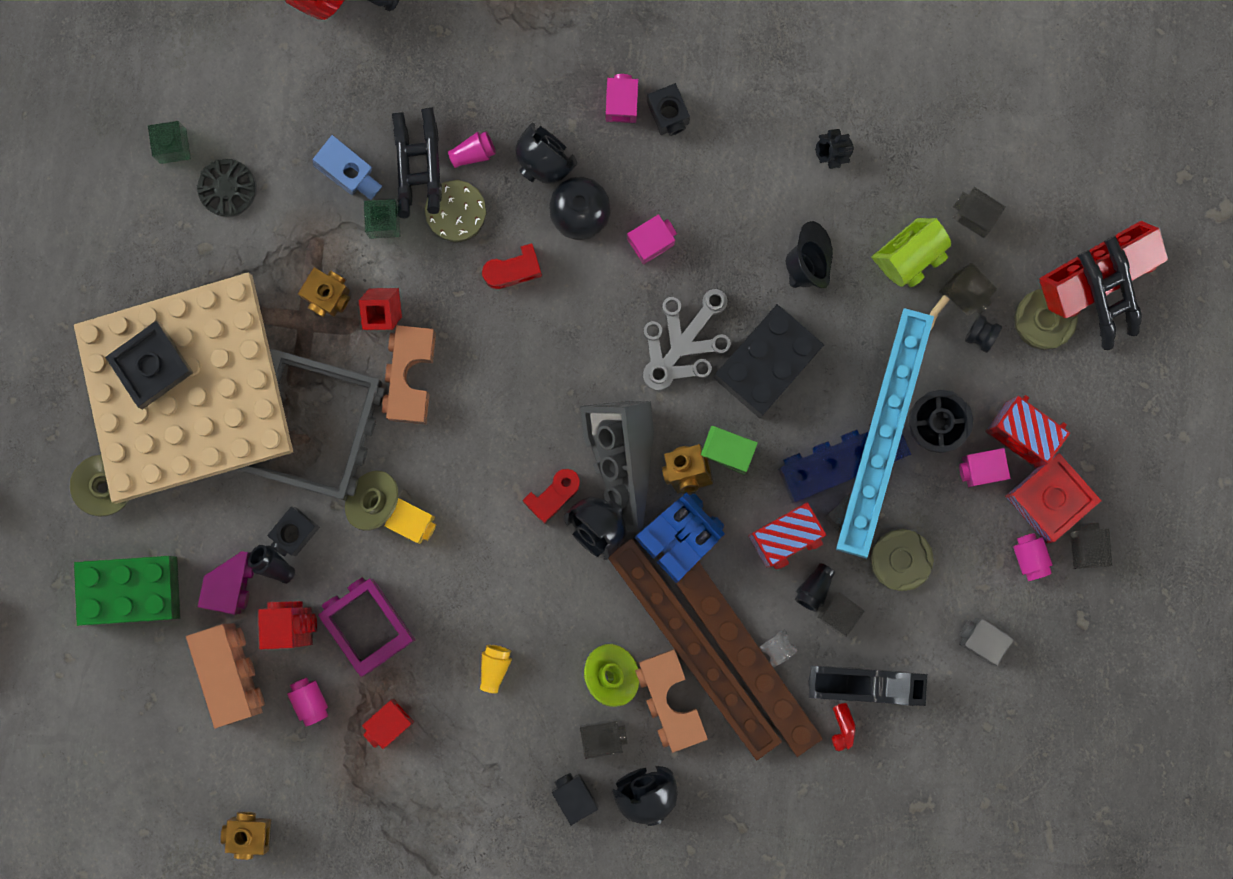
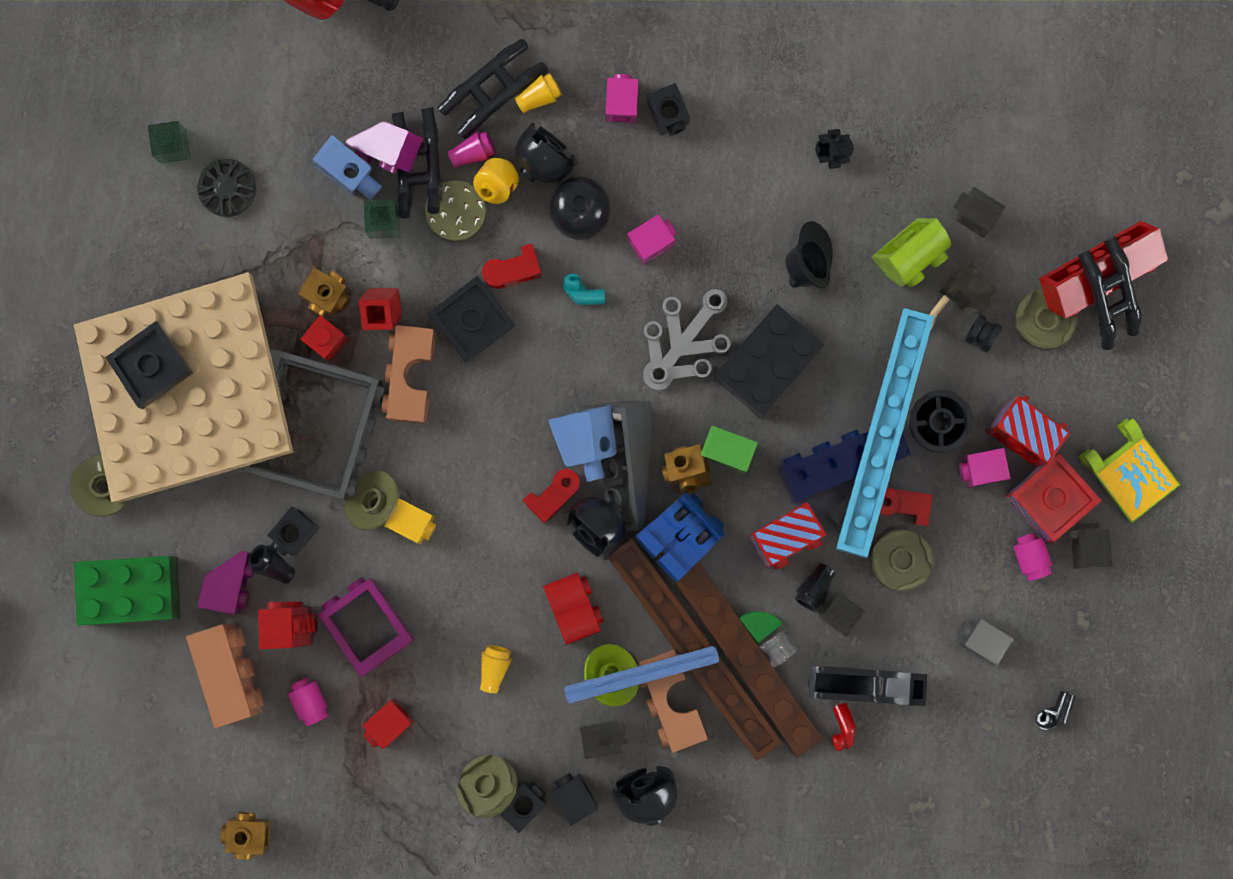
none -> red brick [300,315,349,363]
none -> slope [345,121,423,174]
none -> black plate [428,276,515,364]
none -> black piece [438,39,548,139]
none -> olive tile [456,755,518,818]
none -> yellow head [473,158,519,204]
none -> black brick [500,780,547,833]
none -> yellow cone [514,73,562,114]
none -> red brick [543,572,604,645]
none -> medium blue torso [548,405,617,482]
none -> teal arm [563,273,605,305]
none -> medium blue axle [564,646,719,703]
none -> green tile [739,611,783,643]
none -> red leg [879,488,933,527]
none -> black arm [1036,691,1075,730]
none -> flag [1078,418,1180,523]

